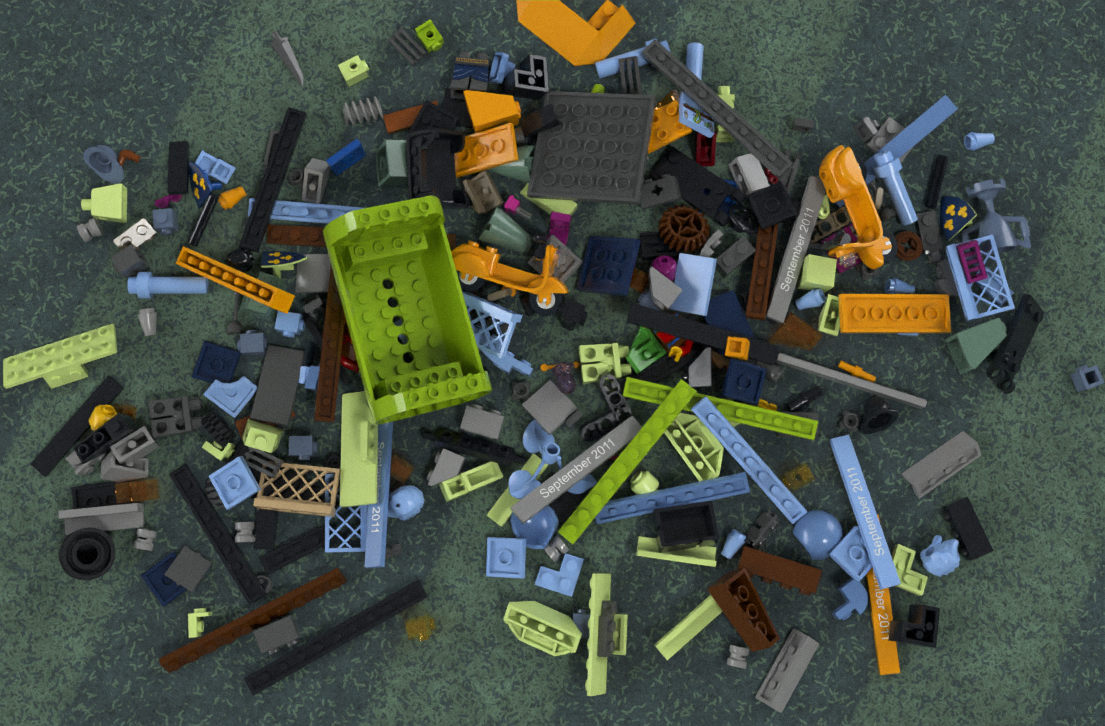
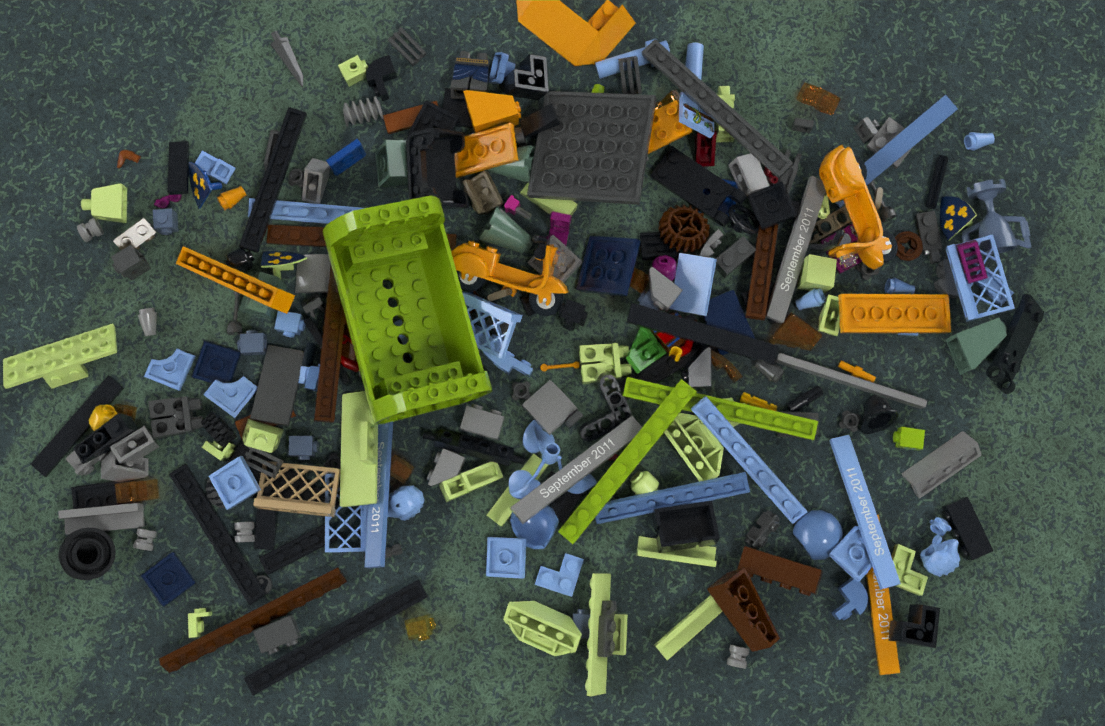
sand blue piece [83,145,124,184] -> none
light blue piece [128,272,209,299] -> none
dark grey piece [164,546,212,592] -> none
black axle [188,193,219,247] -> none
lime brick [415,19,444,53] -> none
light grey wheel [544,535,569,562] -> none
clear purple animal [551,362,576,395] -> none
dark grey brick [640,174,682,209] -> none
dark blue tile [721,358,767,406] -> none
light blue cone [721,529,746,559] -> none
light orange slope [725,336,750,360] -> none
light grey panel [755,628,819,713] -> none
clear yellow brick [782,462,815,492] -> none
light blue piece [873,150,918,226] -> none
sand blue brick [1070,365,1104,392] -> none
none -> light blue tile [144,349,196,391]
none -> black brick [366,55,397,101]
none -> clear orange slope [797,82,840,115]
none -> lime brick [893,427,925,451]
none -> light blue plate [930,517,952,536]

